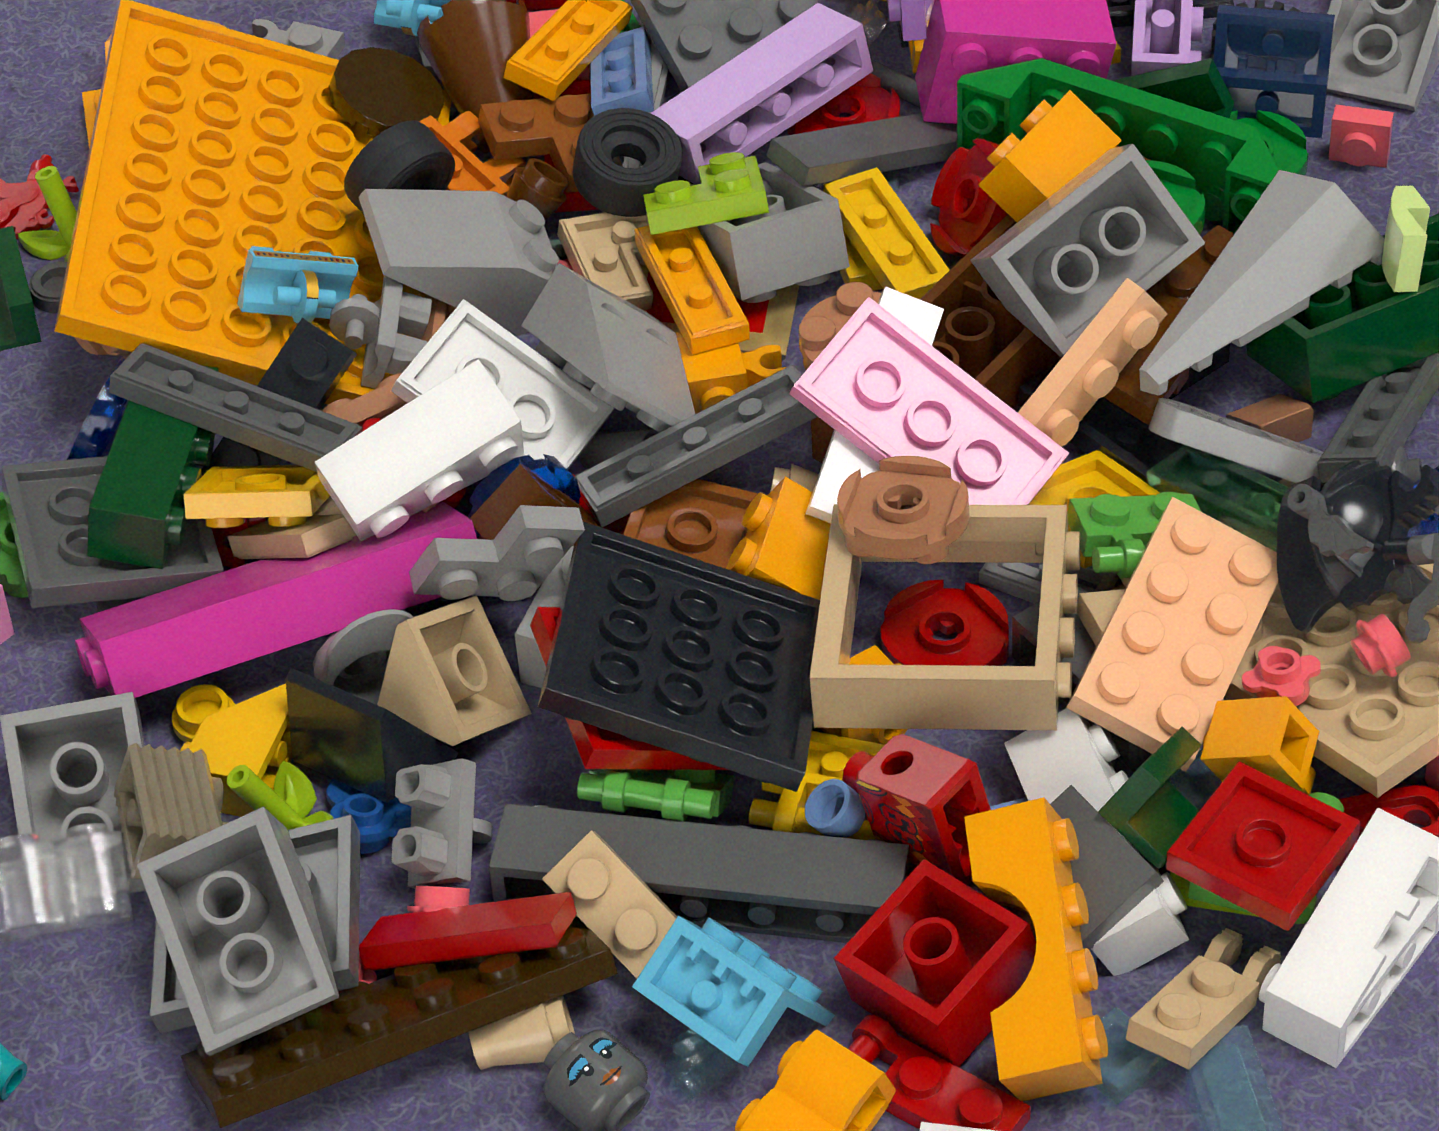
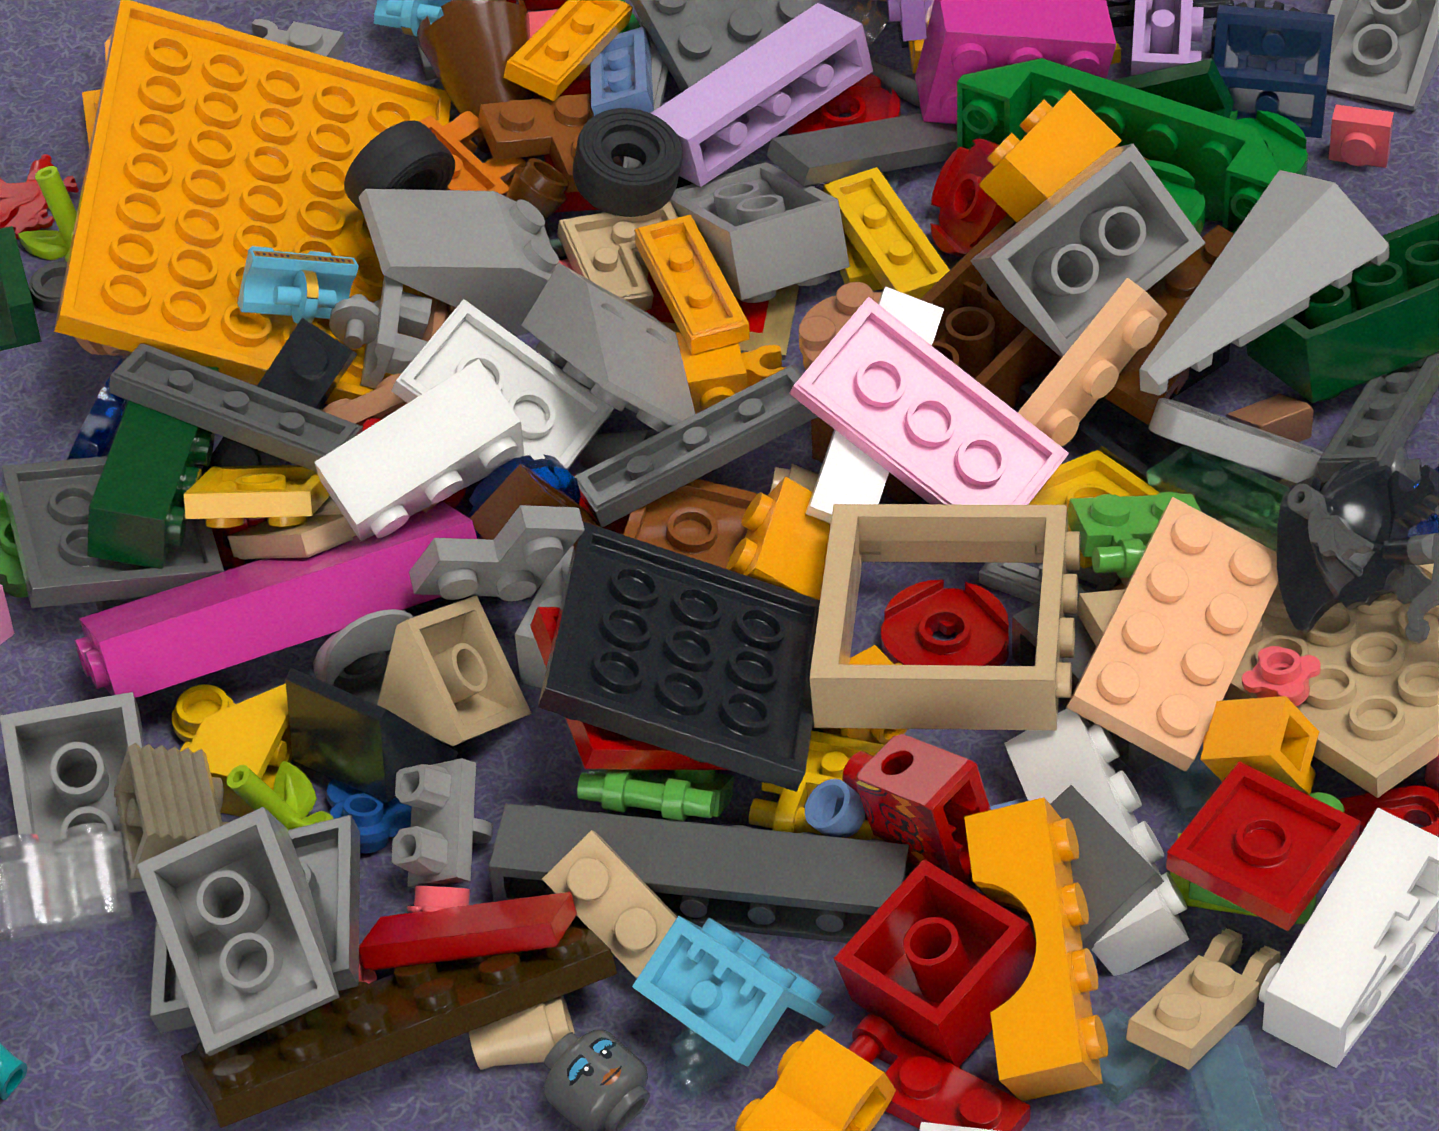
dark brown tile [329,47,444,138] -> none
lime plate [643,152,769,235] -> none
nougat plate [837,456,970,564] -> none
dark green panel [1098,726,1202,868] -> none
coral plate [1350,613,1411,678] -> none
yellowish green slope [1382,186,1430,292] -> none

